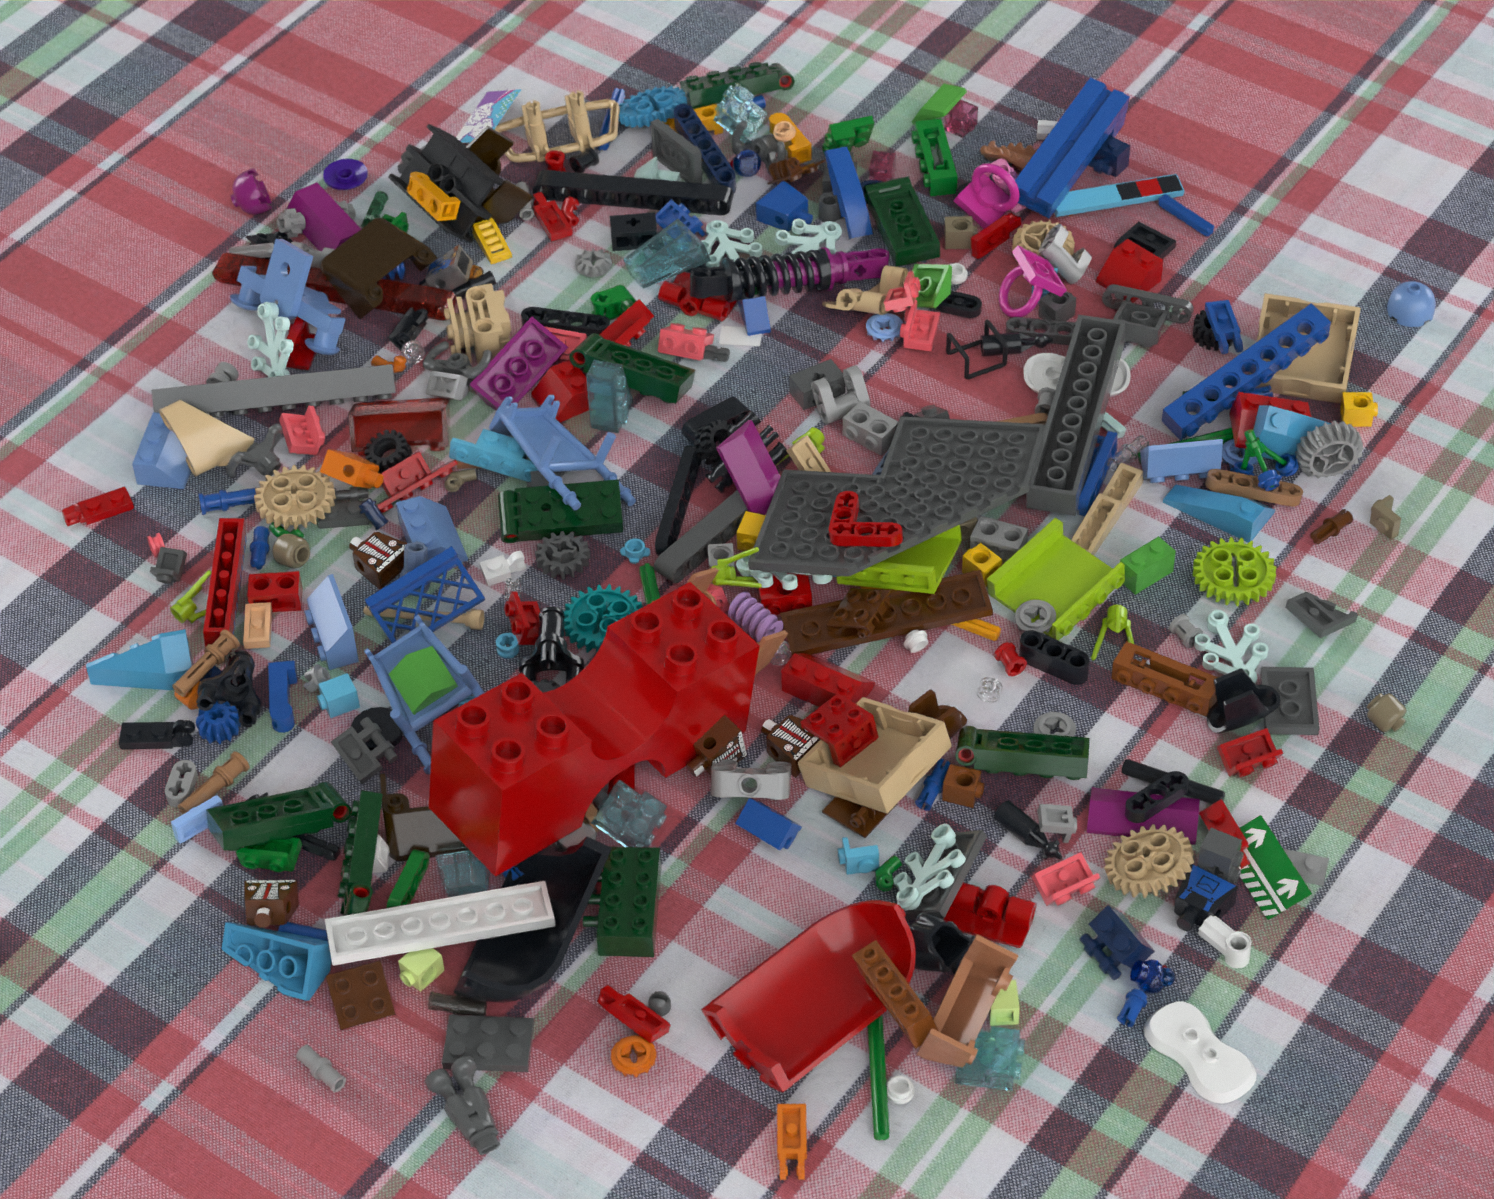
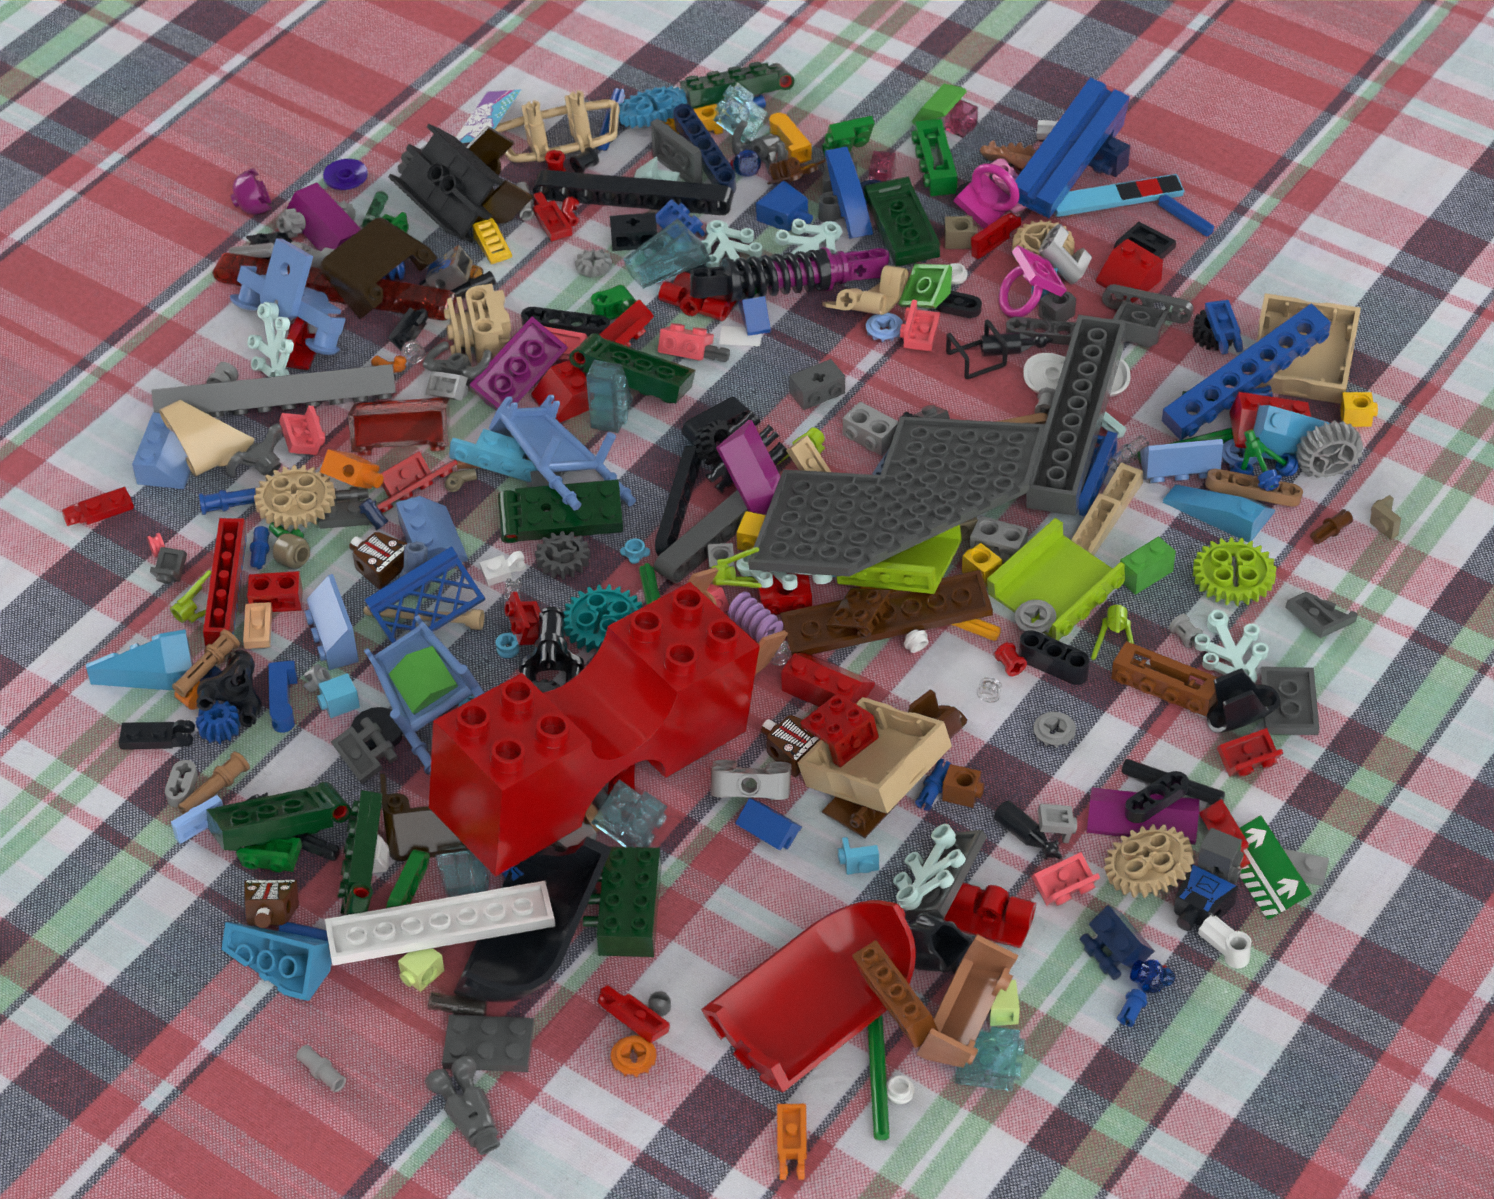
reddish brown hinge [326,960,395,1030] -> none
black tyre [365,430,413,473] -> none
light orange leg [407,172,460,221] -> none
reddish brown torso [686,715,747,777] -> none
light nougat plate [773,121,796,142] -> none
light grey connector [811,365,871,425] -> none
red beam [829,491,903,547] -> none
green arm [875,855,902,892] -> none
coral bracket [884,271,921,312] -> none
dark green hinge [955,726,1090,780] -> none
white plate [1144,1001,1257,1103] -> none
dark tan head [1366,693,1407,732] -> none
medium blue cylinder [1387,281,1436,327] -> none

